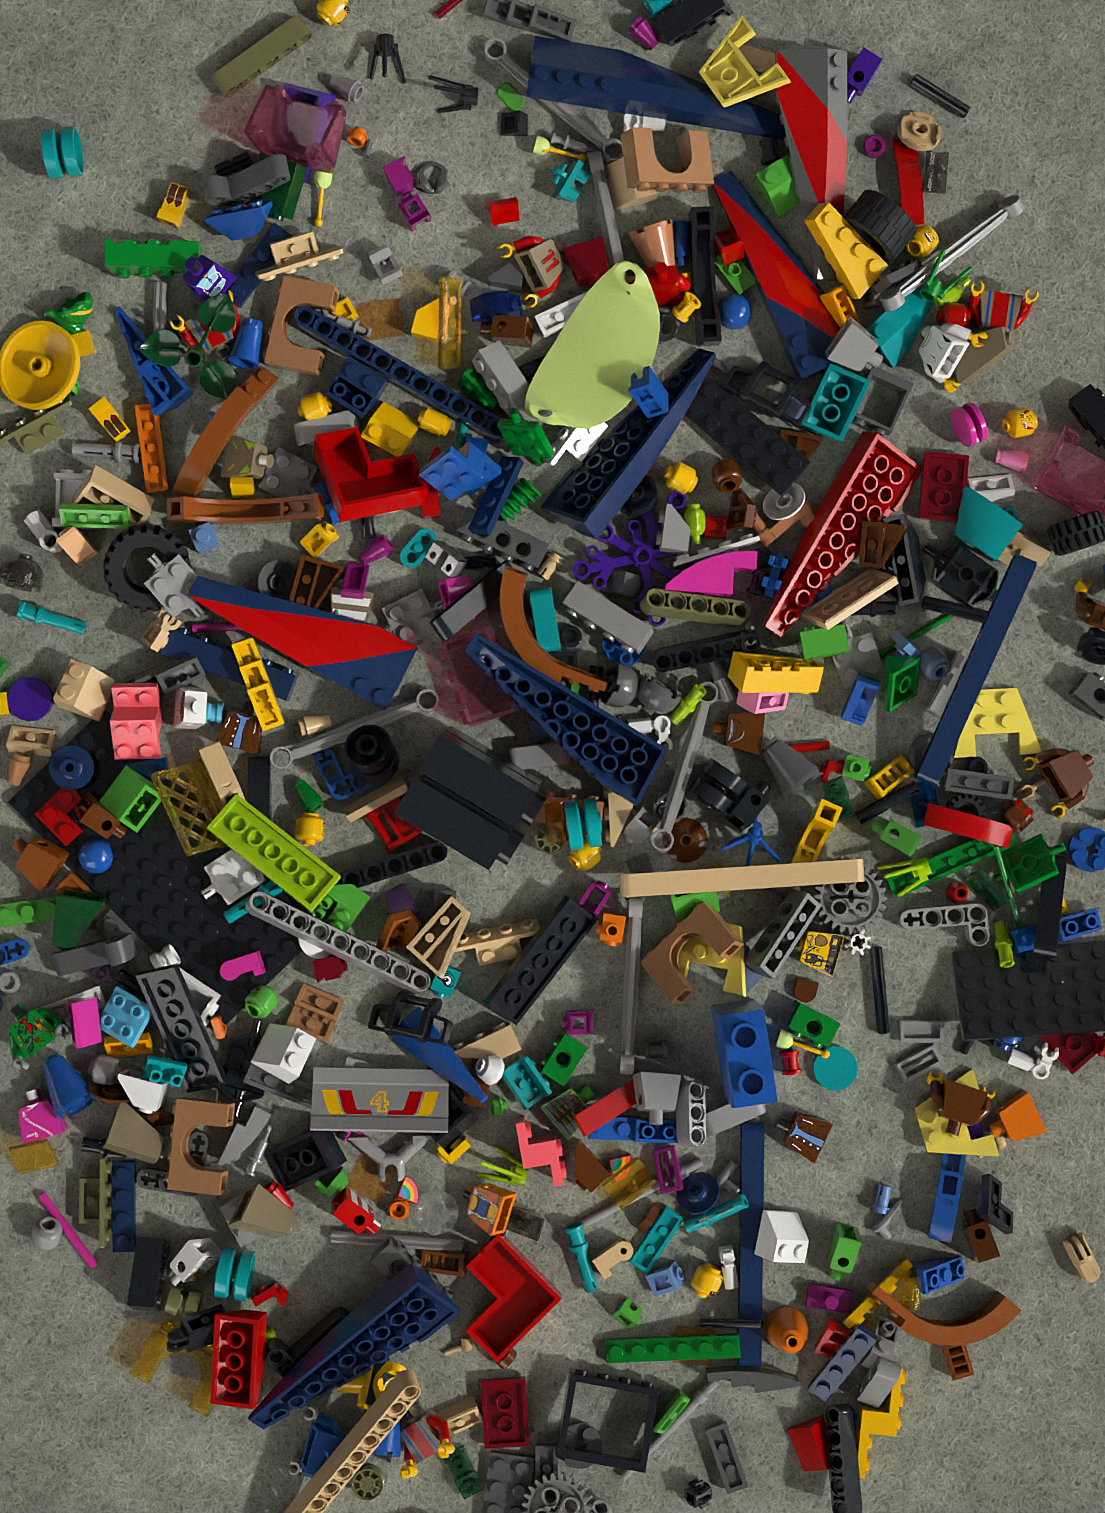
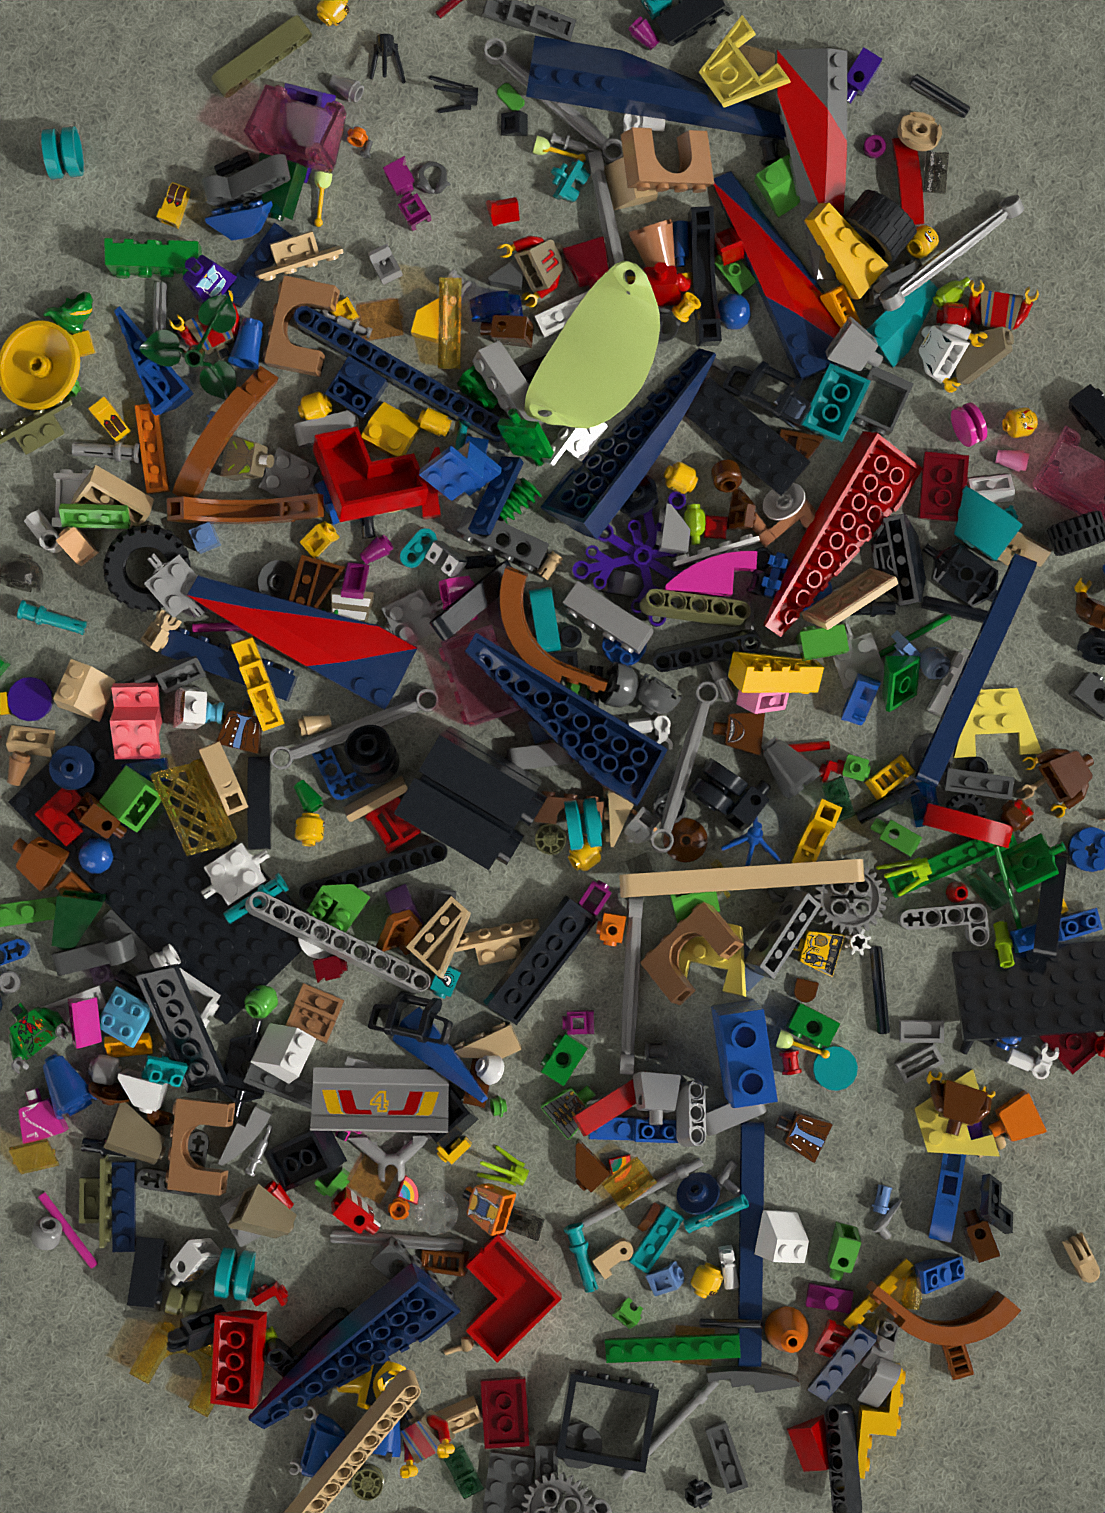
lime plate [207,794,341,912] -> none
orange tile [210,1016,227,1039] -> none
dark pink leg [220,951,266,981] -> none
yellow tile [230,477,255,499] -> none
reddish brown tile [496,1348,517,1369] -> none
teal bracket [502,1056,552,1110] -> none
coral bracket [516,1116,567,1187] -> none
clear orange piece [544,800,568,844] -> none
blue hinge [628,366,669,419] -> none
magenta tile [652,1145,684,1195] -> none
bright green slope [653,1389,690,1434] -> none
lime pin [669,684,707,725] -> none
reddish brown wing [859,521,907,568] -> none
green plant [919,248,973,302] -> none

